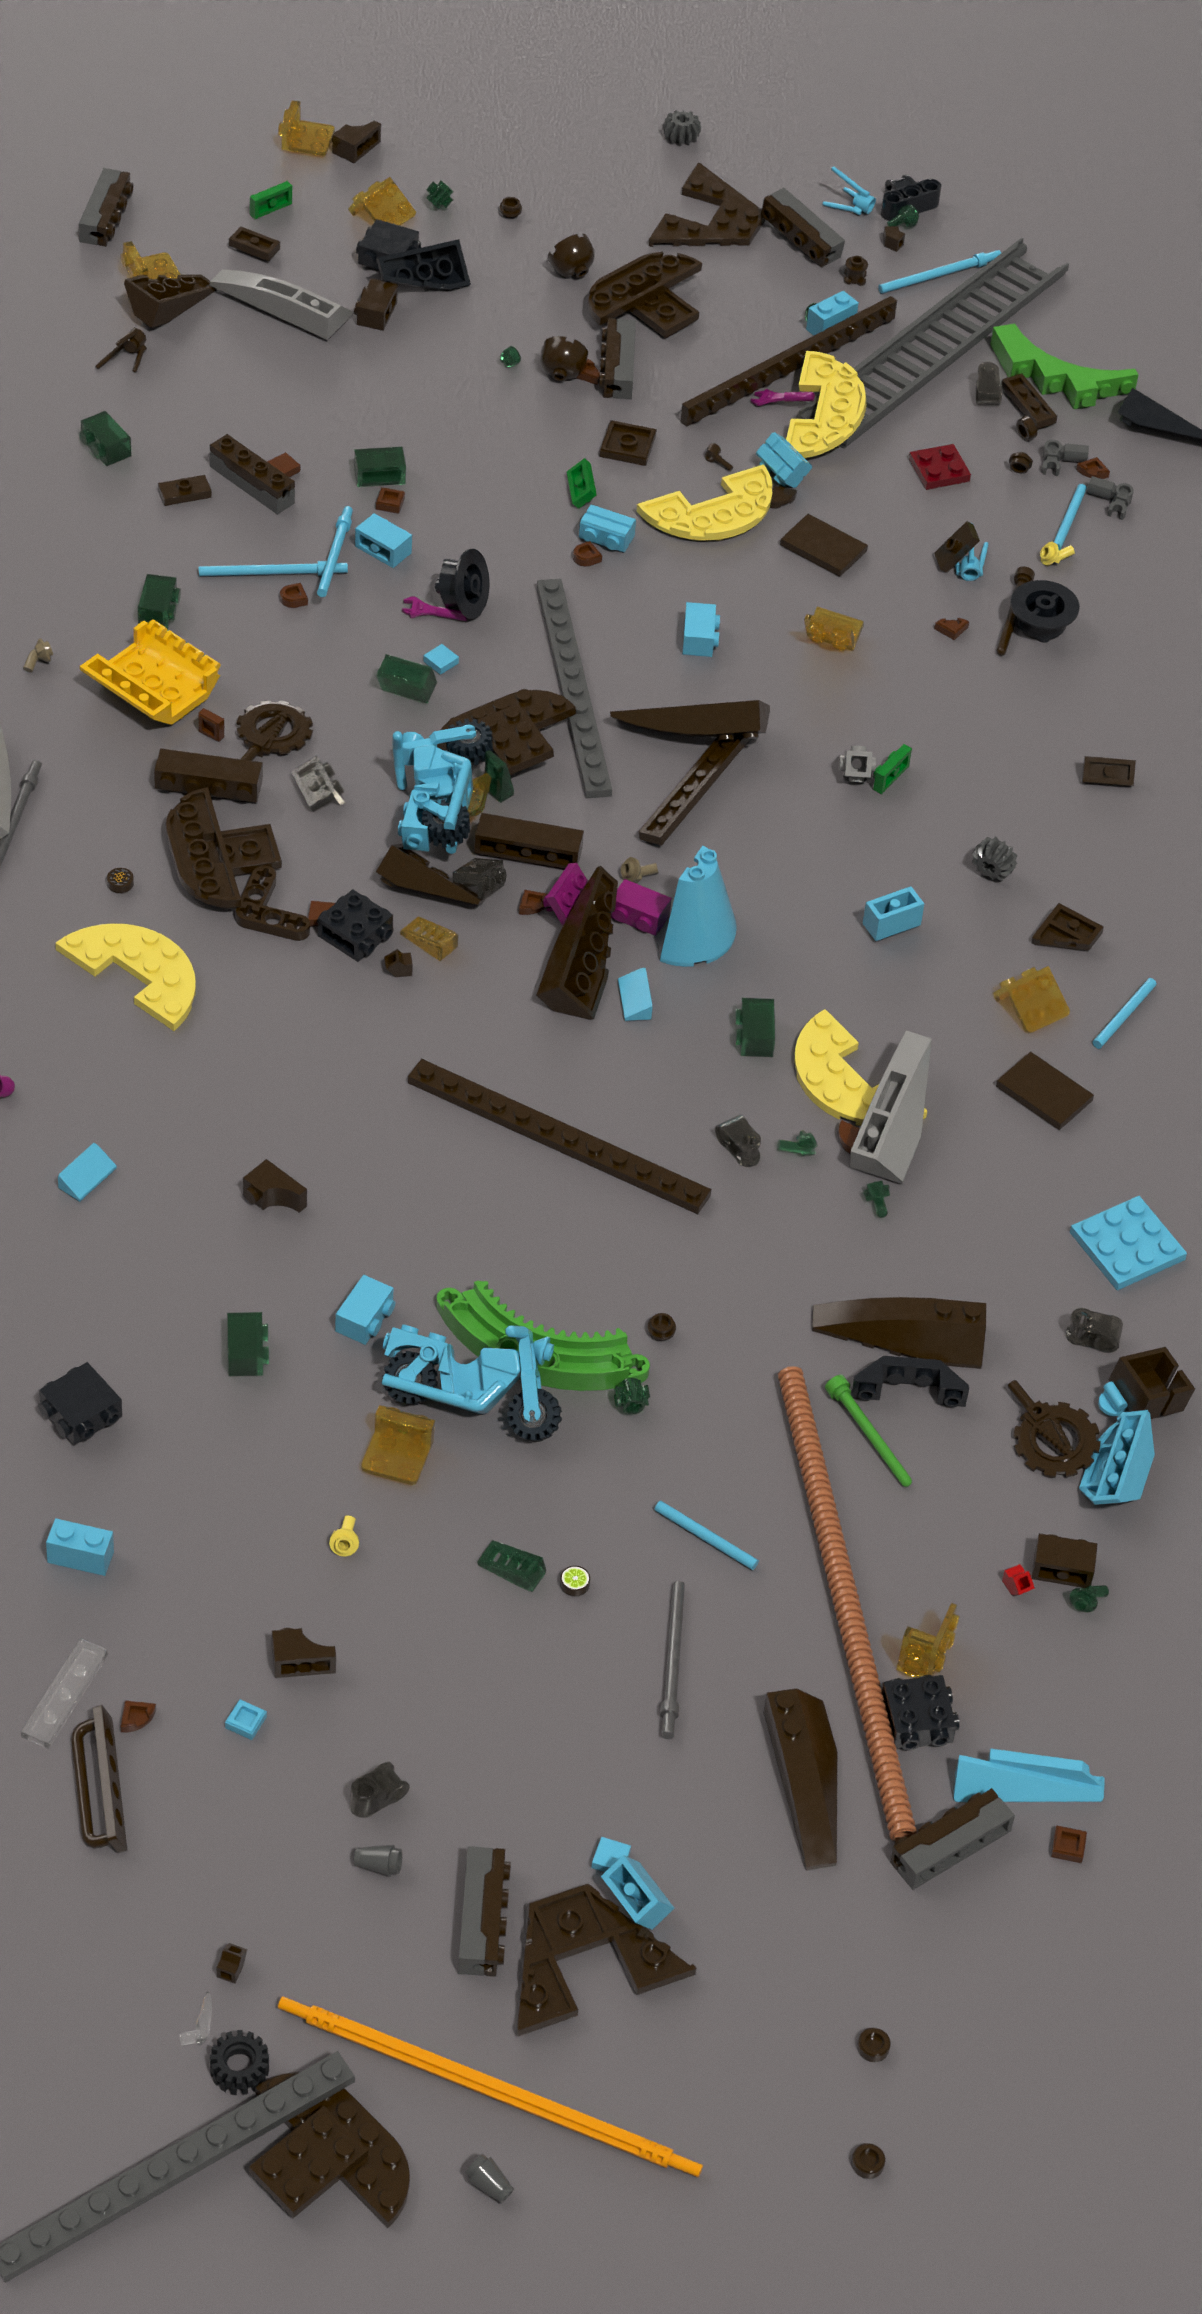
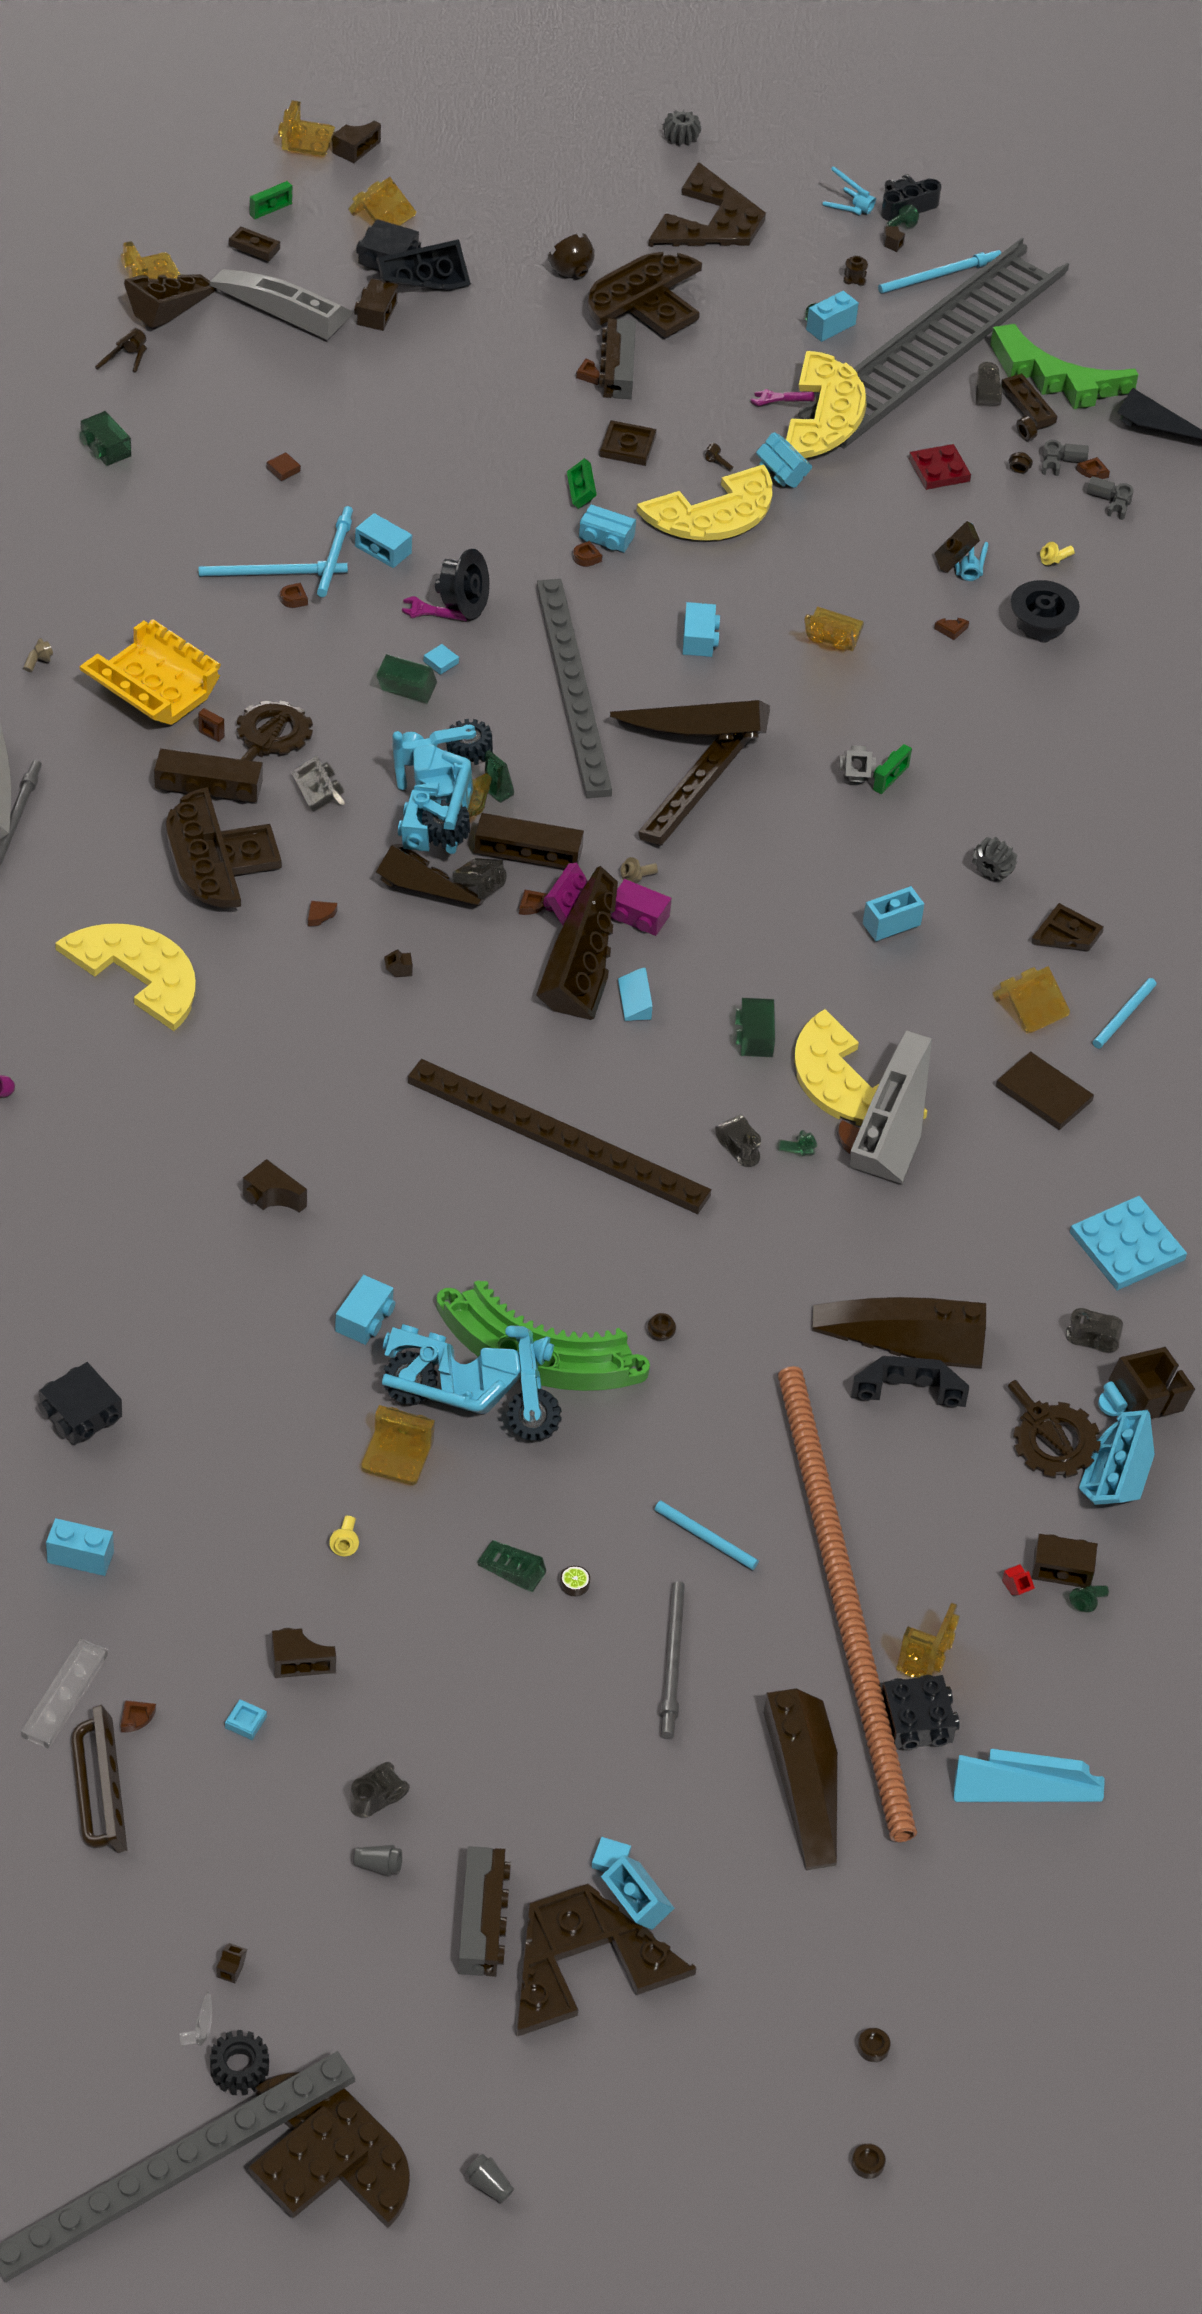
medium azure slope [58,1143,117,1202] -> none
piece [79,168,134,247] -> none
dark brown tile [107,868,134,893] -> none
clear green piece [138,574,181,629] -> none
dark brown plate [158,475,212,506] -> none
dark brown piece [210,434,295,514] -> none
clear green piece [227,1312,269,1376] -> none
dark brown beam [236,865,310,941] -> none
light orange axle [278,1996,703,2178] -> none
black brick [317,889,394,962] -> none
clear green piece [354,447,406,487] -> none
reddish brown tile [376,487,405,514] -> none
clear yellow slope [400,916,458,961] -> none
clear green gear [426,180,453,209] -> none
dark brown plate [437,689,576,776] -> none
dark brown plate [499,197,522,218] -> none
clear green hinge [500,346,521,367] -> none
dark brown cylinder [541,336,588,381] -> none
clear green gear [614,1378,650,1414] -> none
medium azure cone [660,846,736,967] -> none
dark brown plate [680,296,897,427] -> none
dark brown piece [761,188,845,268] -> none
dark brown tile [770,486,797,508] -> none
dark brown tile [780,514,868,577] -> none
bright green piece [825,1375,912,1487] -> none
clear green plate [862,1181,890,1218] -> none
dark grey piece [890,1788,1015,1890] -> none
dark brown piece [997,566,1035,656] -> none
reddish brown tile [1051,1825,1087,1863] -> none
medium azure bar [1054,484,1087,550] -> none
dark brown plate [1082,756,1136,786] -> none

